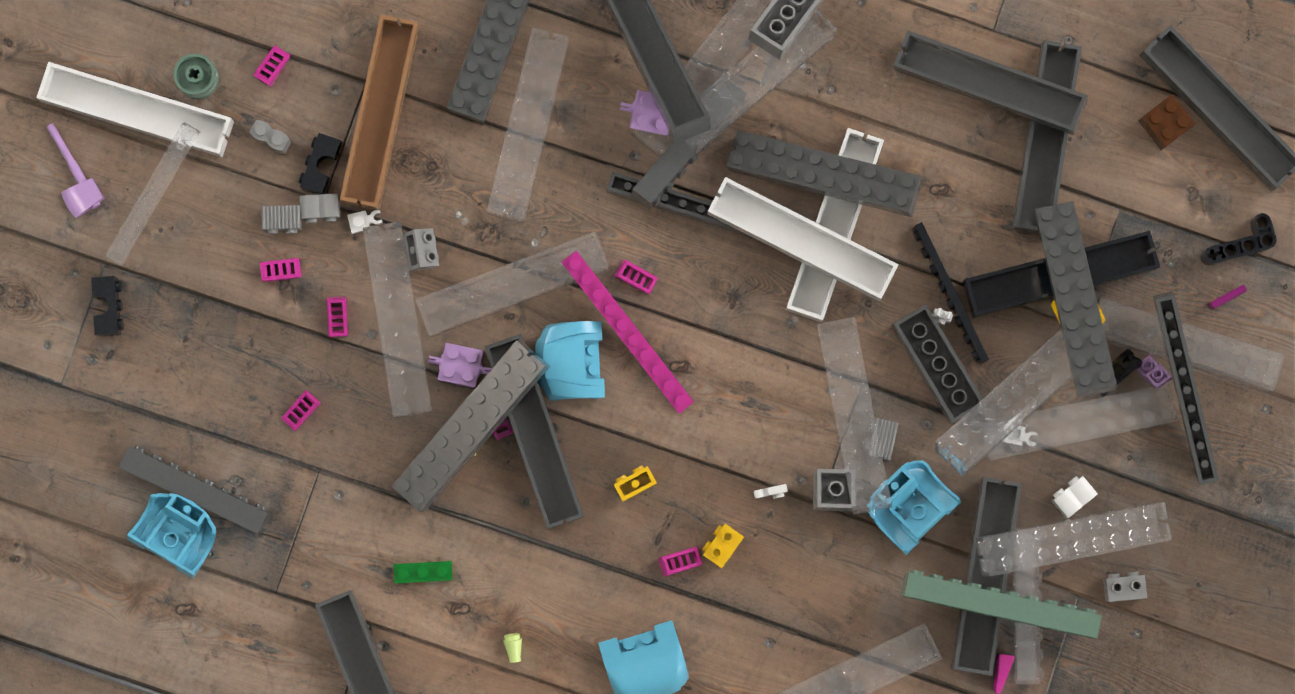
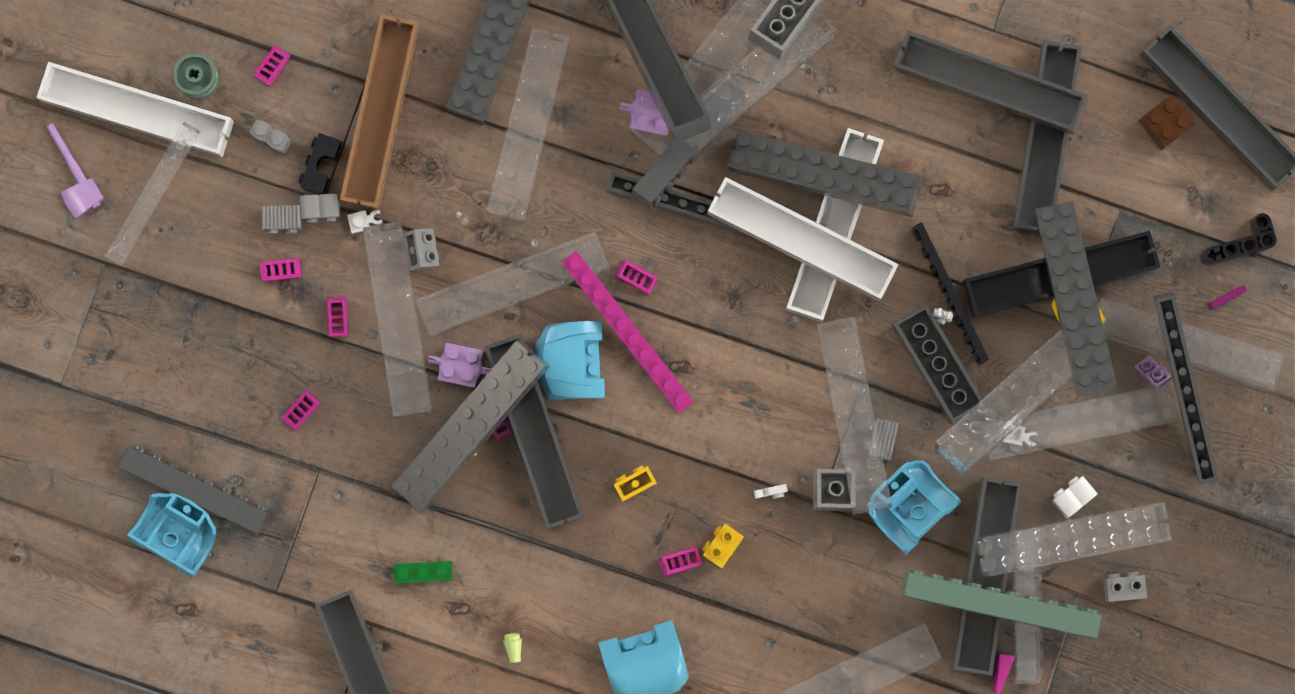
black arch [91,276,124,337] -> none
black plate [1100,349,1143,397] -> none

